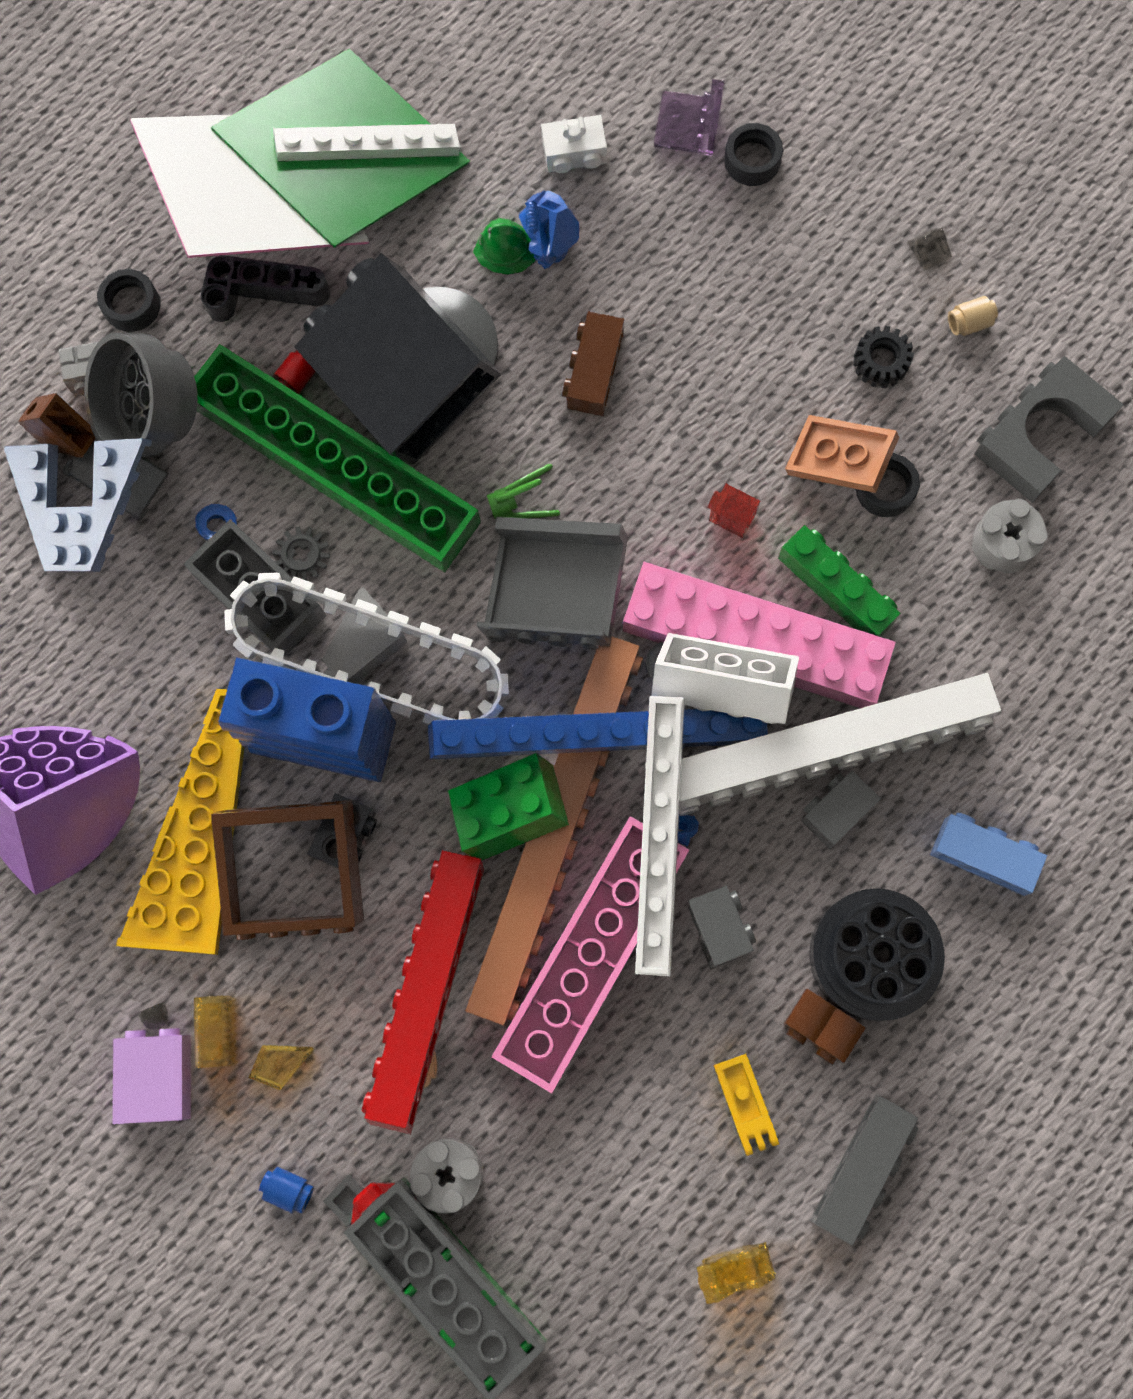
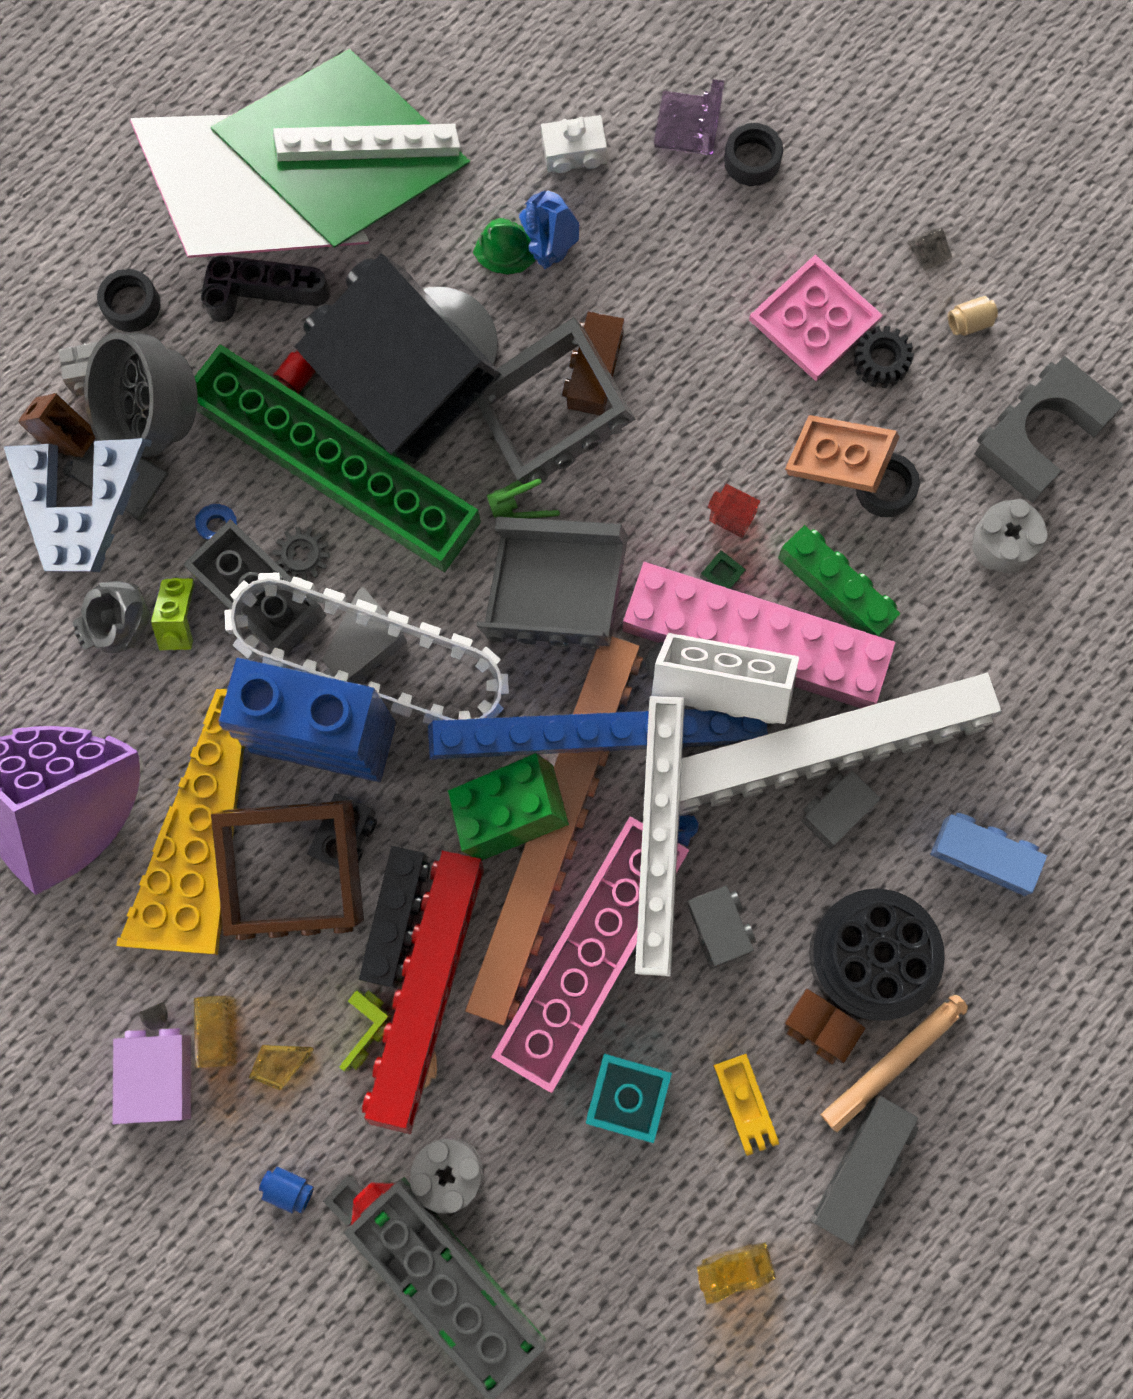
none -> dark grey helmet [72,581,151,653]
none -> lime bracket [151,578,194,651]
none -> lime bracket [339,990,392,1072]
none -> black brick [359,846,431,989]
none -> dark grey window [476,317,635,484]
none -> teal brick [585,1054,672,1143]
none -> dark green plate [700,550,746,589]
none -> bright pink plate [749,255,883,381]
none -> light nougat piece [820,995,968,1132]

